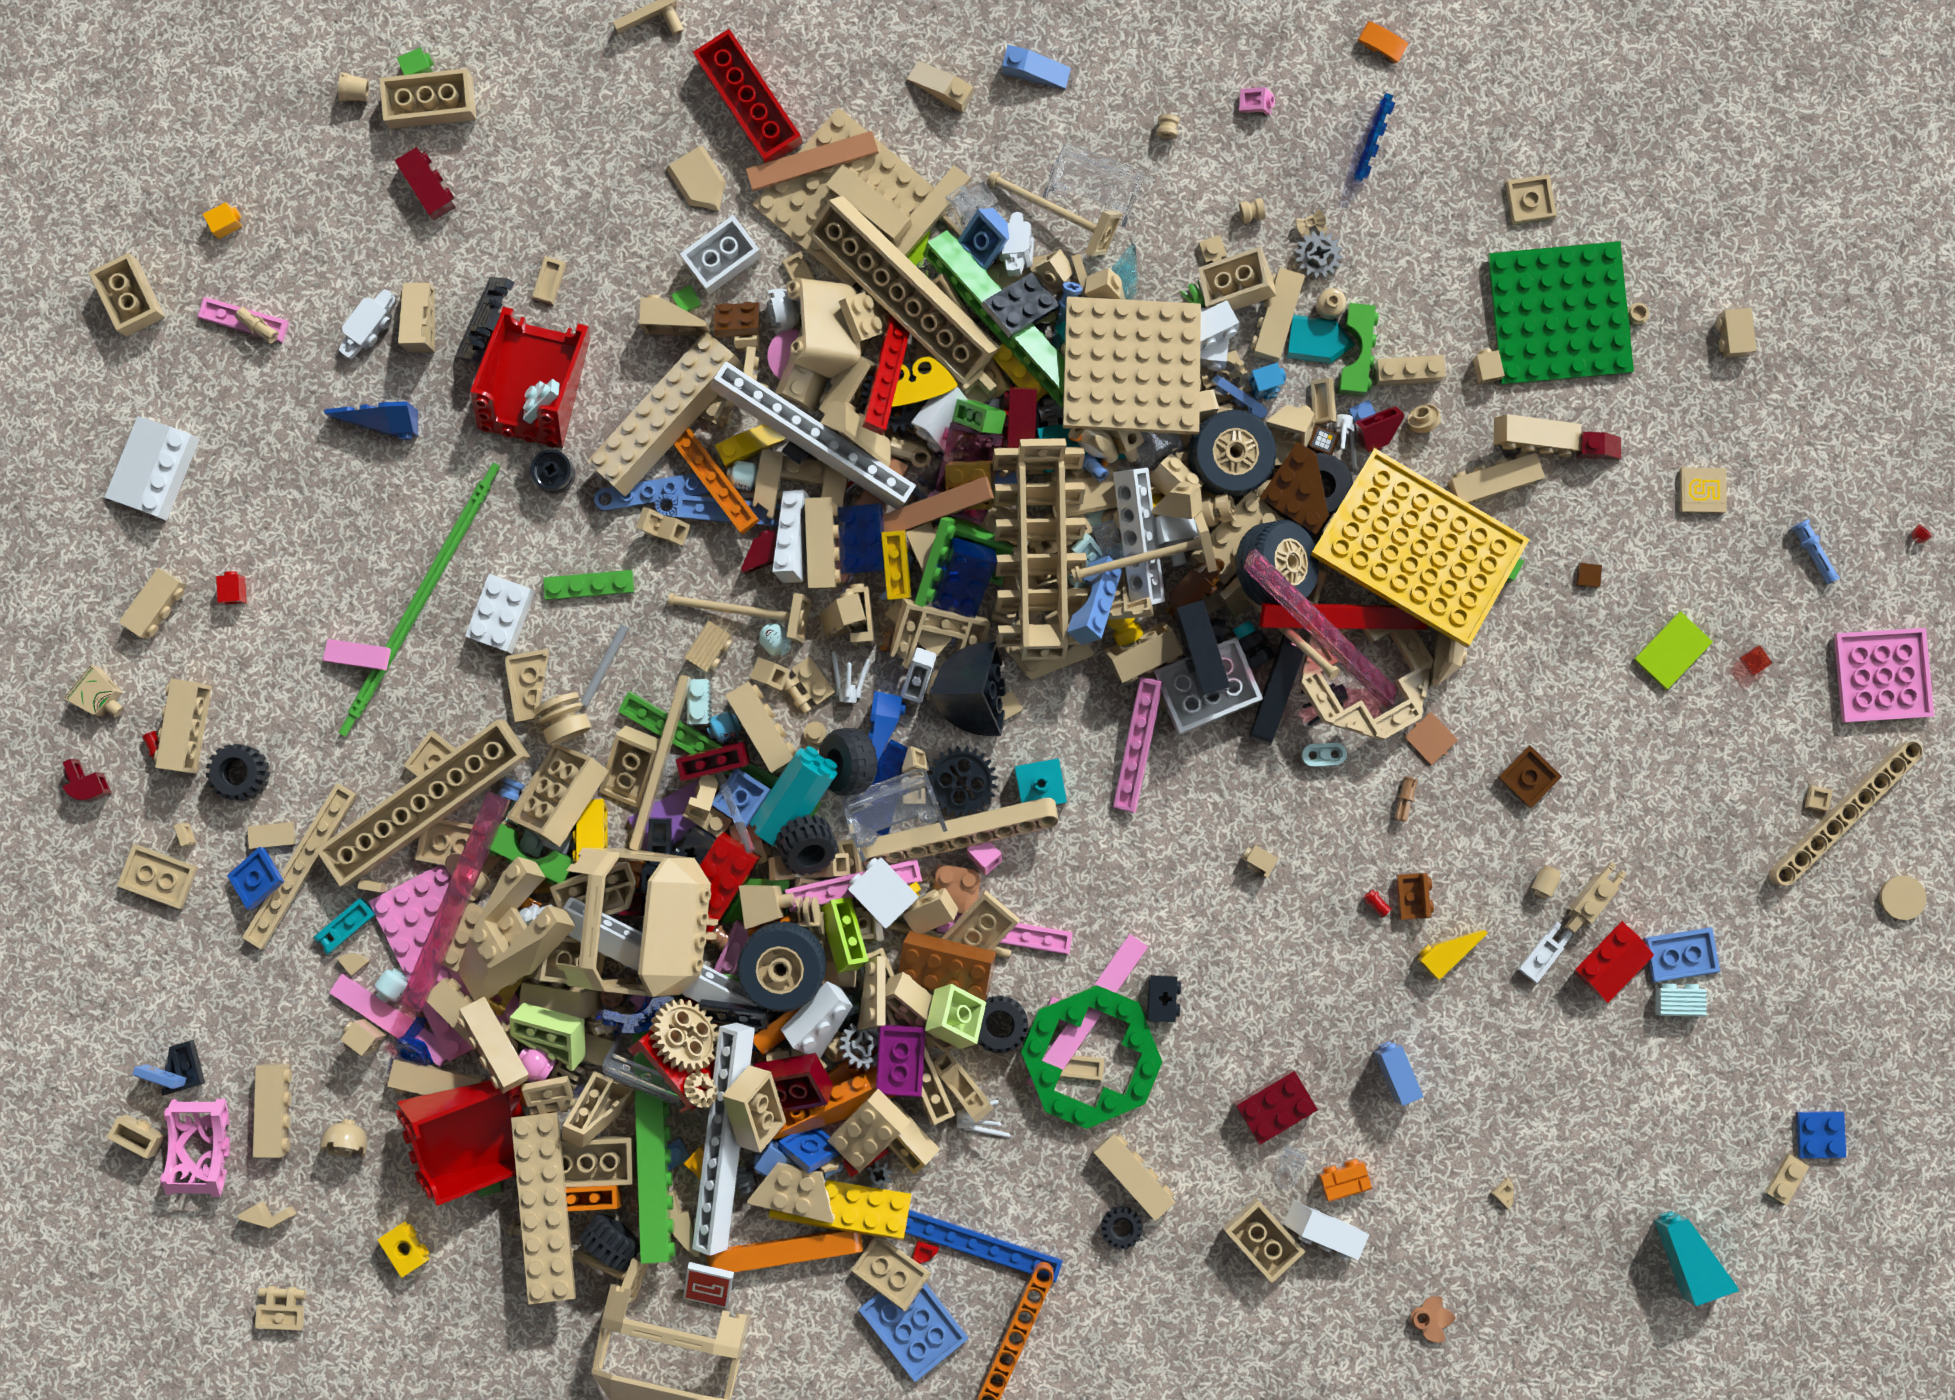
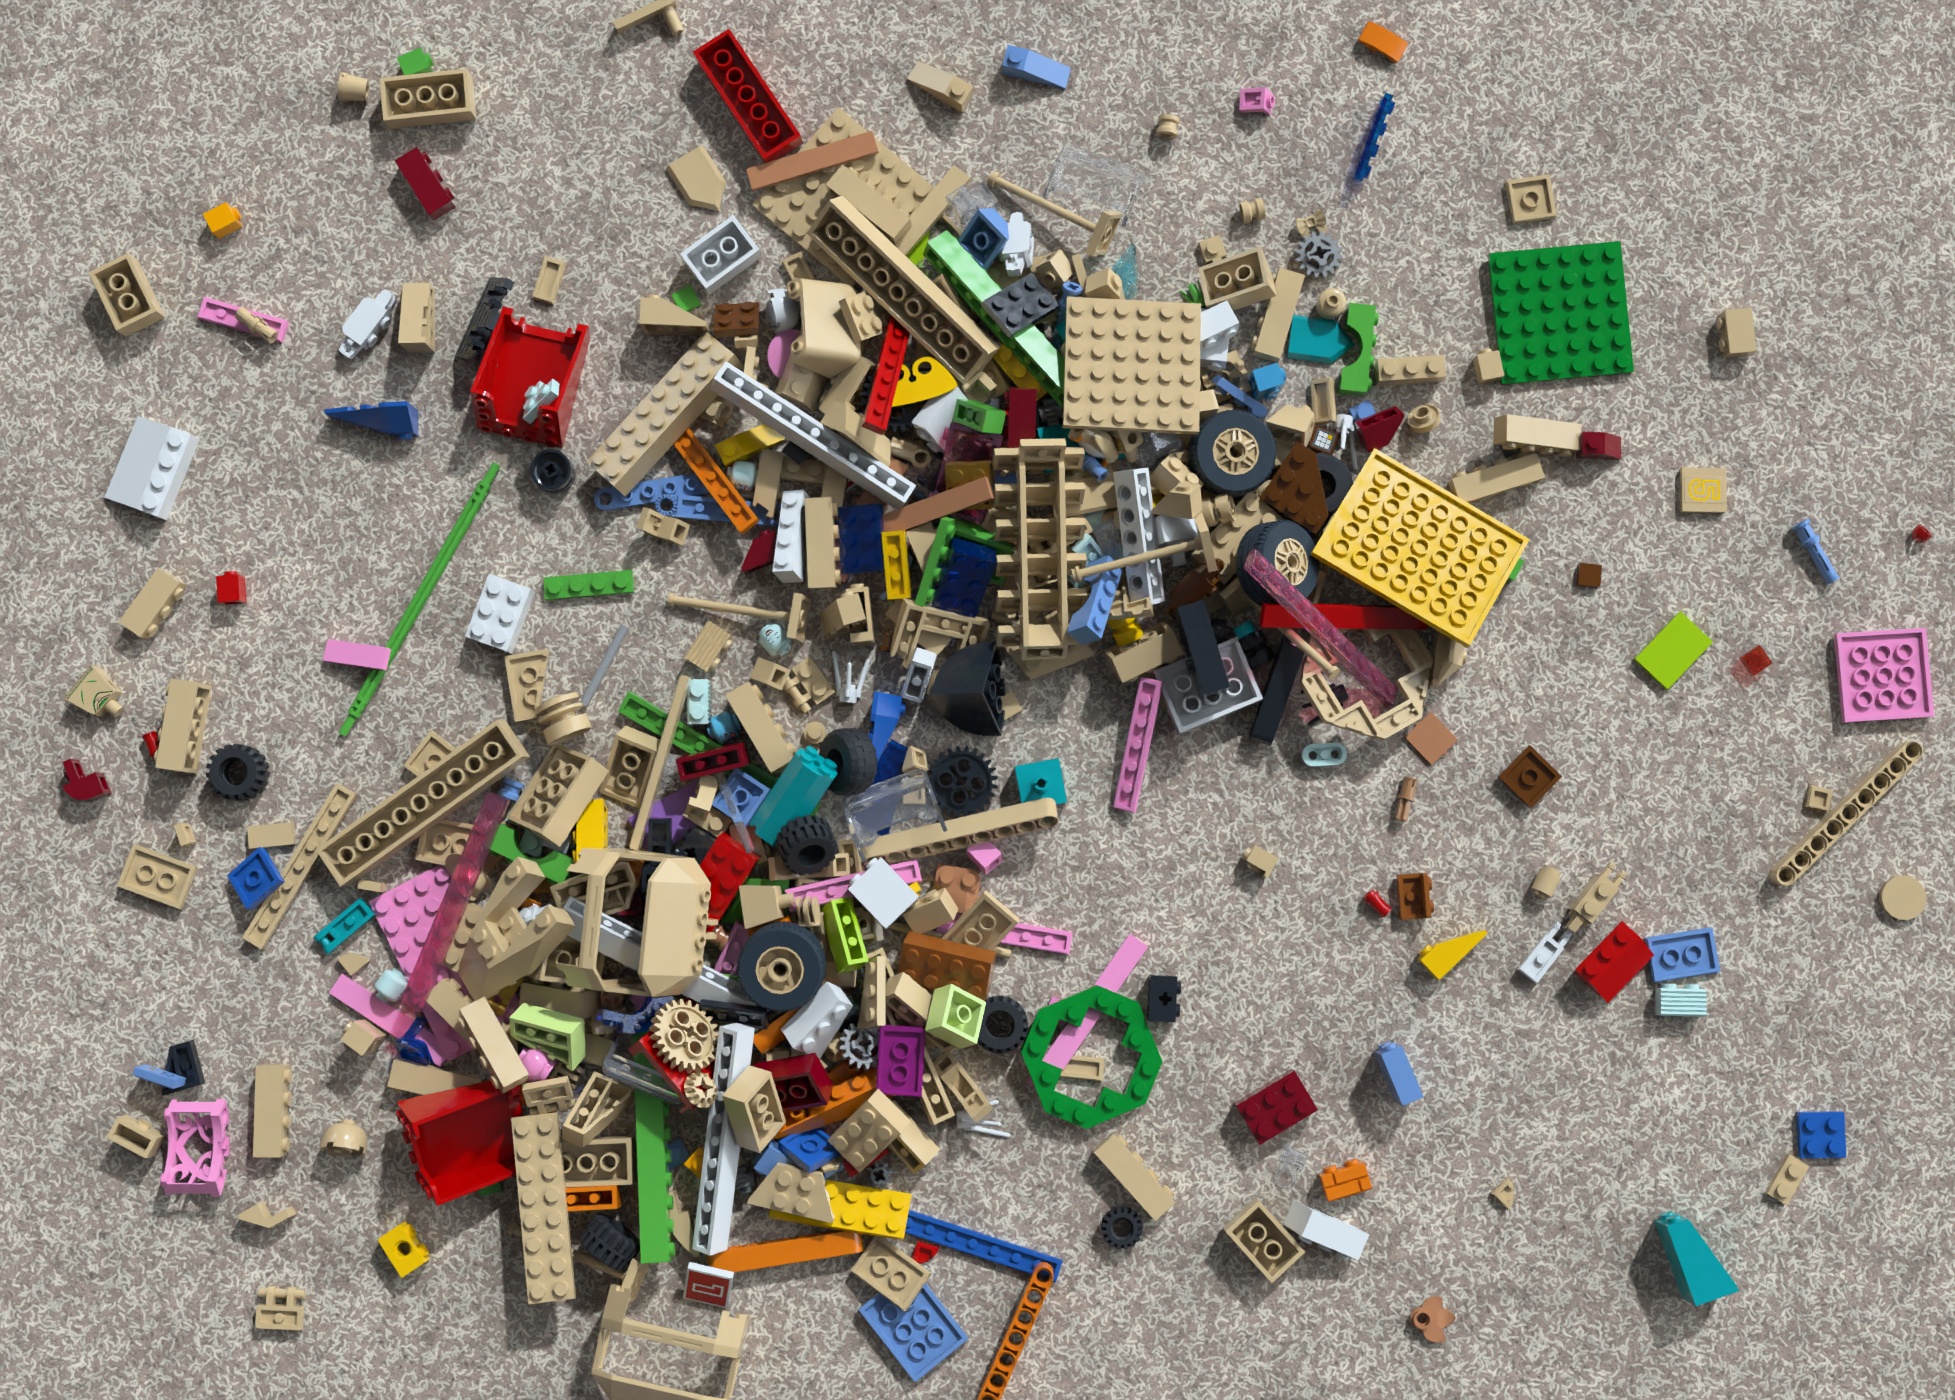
tan plate [1628,303,1649,325] -> none

